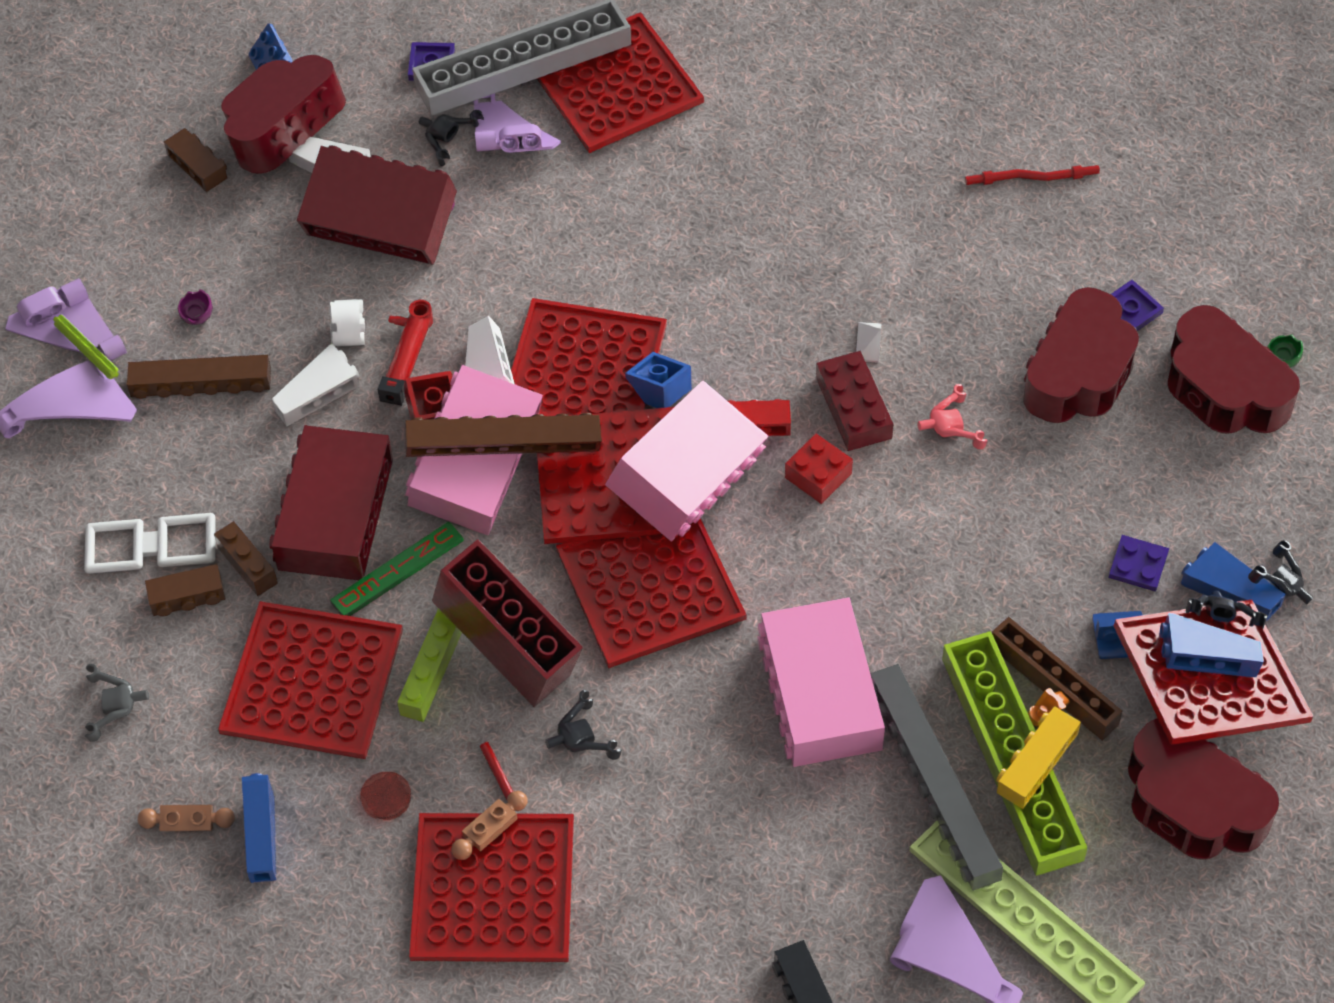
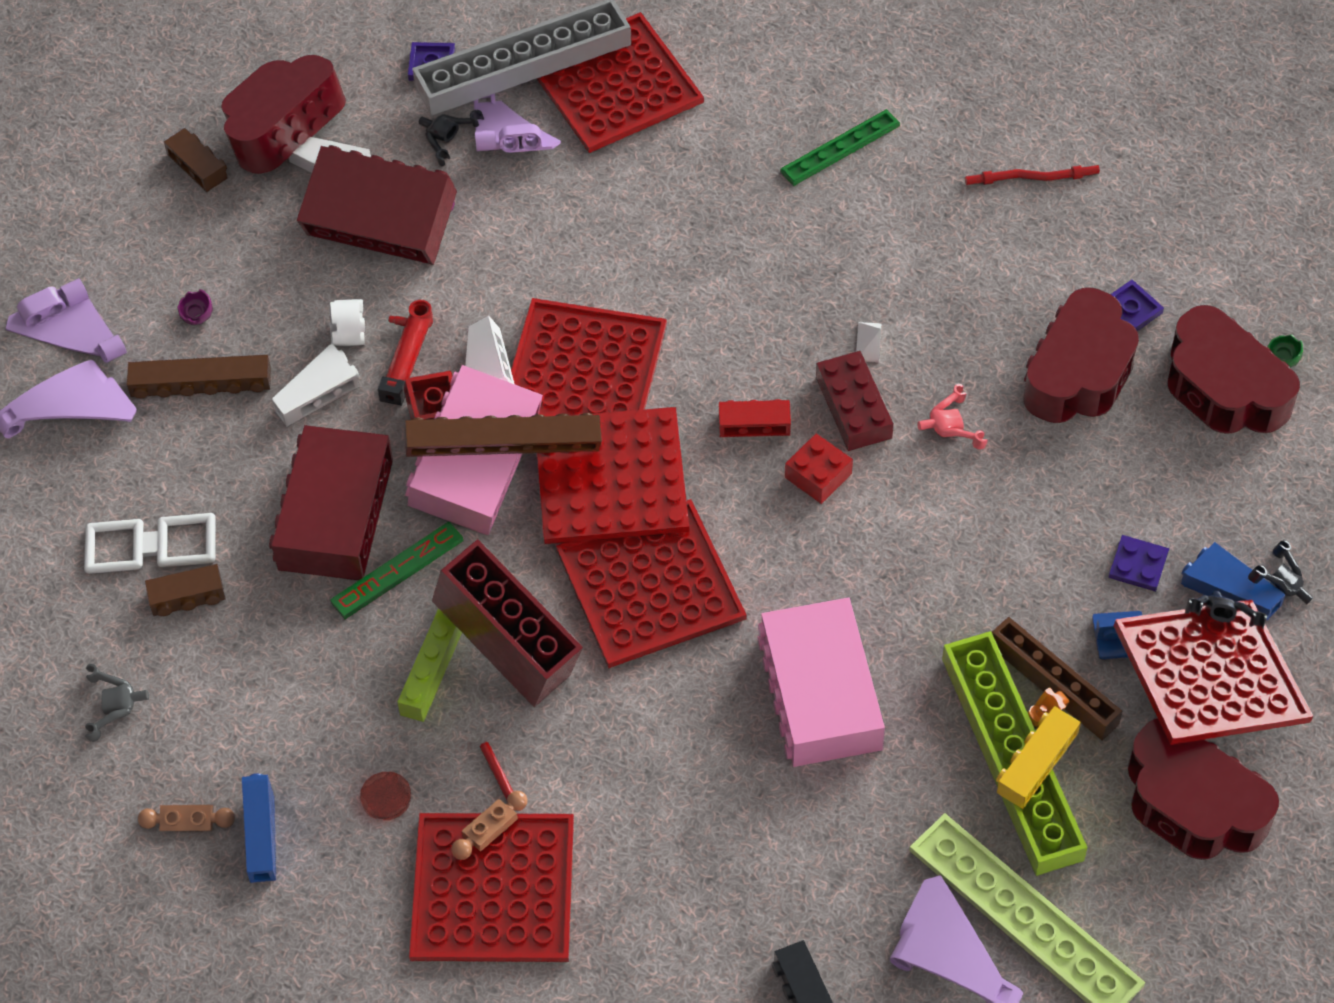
lime axle [53,315,119,380] -> none
reddish brown brick [214,521,278,596] -> none
red plate [218,601,403,759] -> none
blue bracket [248,23,293,70] -> none
black piece [545,690,622,760] -> none
brick [605,381,768,542] -> none
blue slope [625,352,692,408] -> none
dark grey brick [870,664,1003,891] -> none
slope [1159,613,1264,678] -> none
none -> green tile [780,109,900,186]

